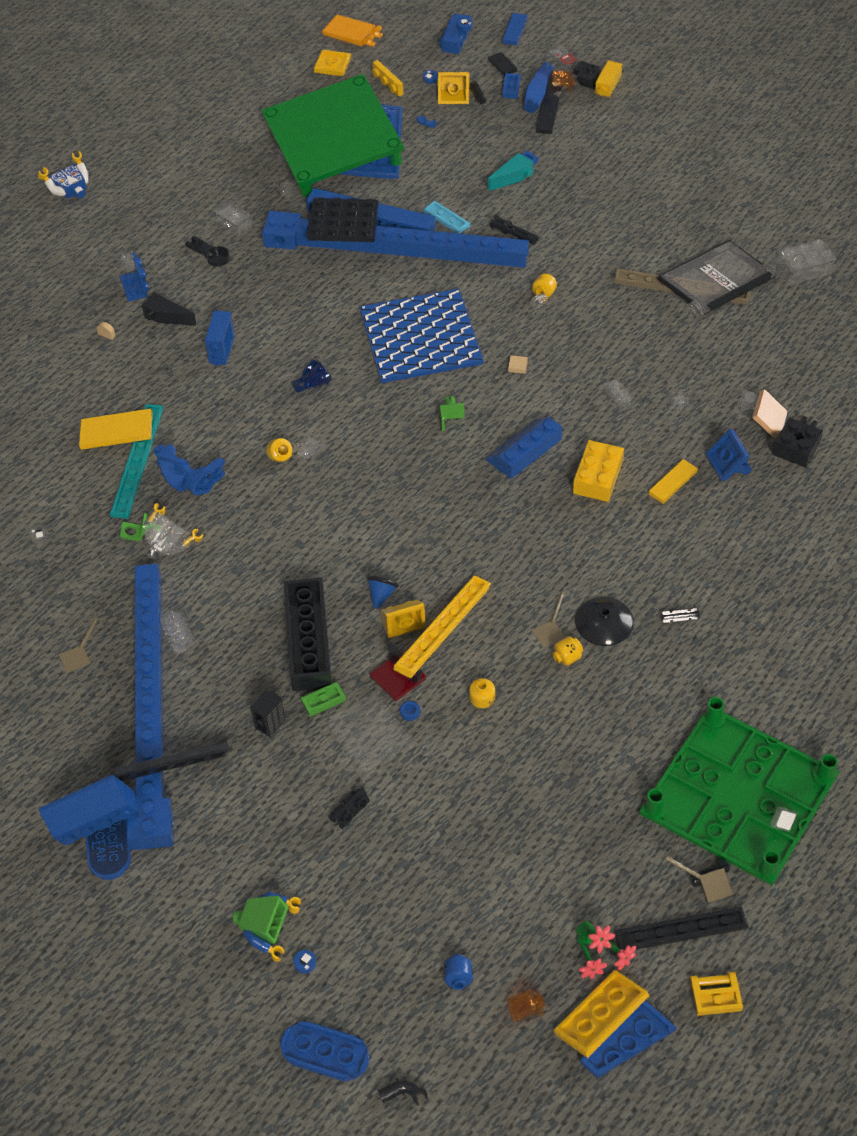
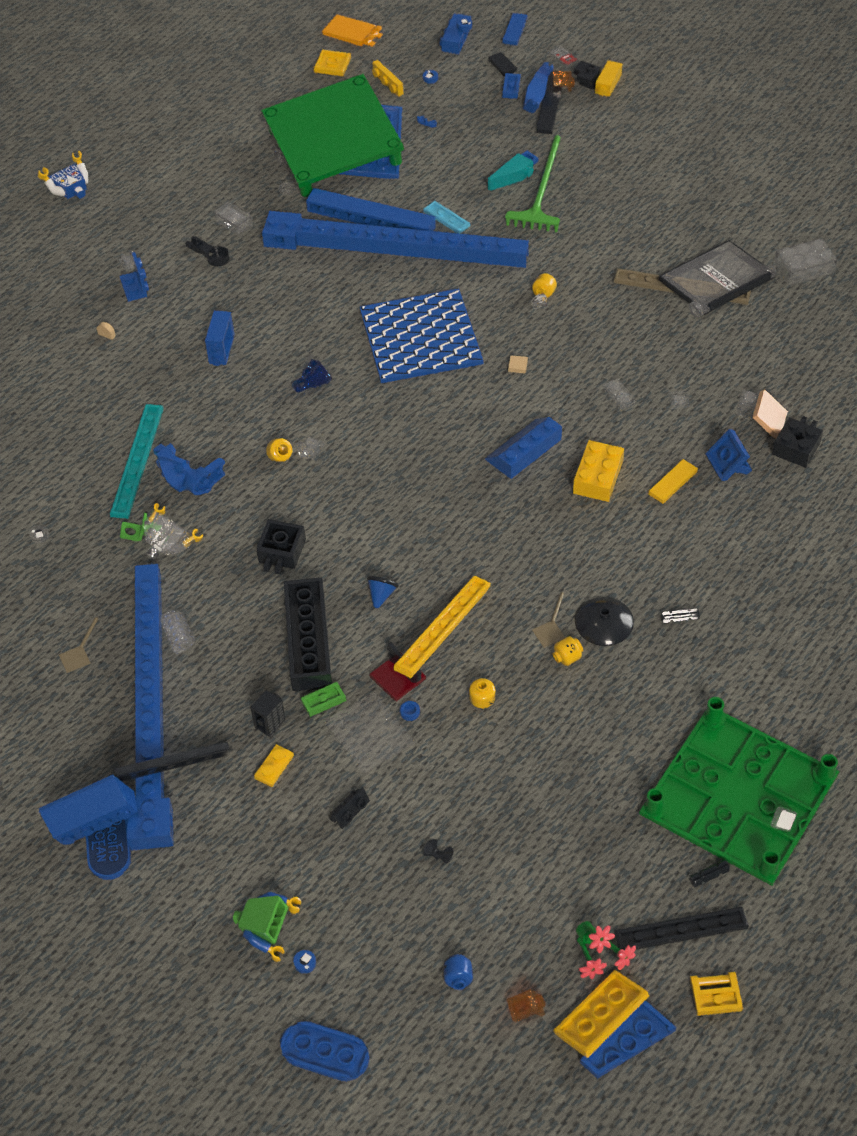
yellow tile [79,409,152,450] -> none
black slope [142,293,196,326] -> none
black plate [308,197,379,242] -> none
black piece [377,1078,428,1106] -> none
yellow slope [381,600,426,638] -> none
yellow slope [438,72,470,104] -> none
bright green bracket [440,396,465,431] -> none
black axle [469,81,486,105] -> none
black pin [490,215,539,246] -> none
dark tan piece [665,856,733,903] -> none
none -> yellow plate [254,744,294,787]
none -> black hinge [257,519,306,574]
none -> black piece [423,839,454,863]
none -> bright green piece [505,135,560,232]

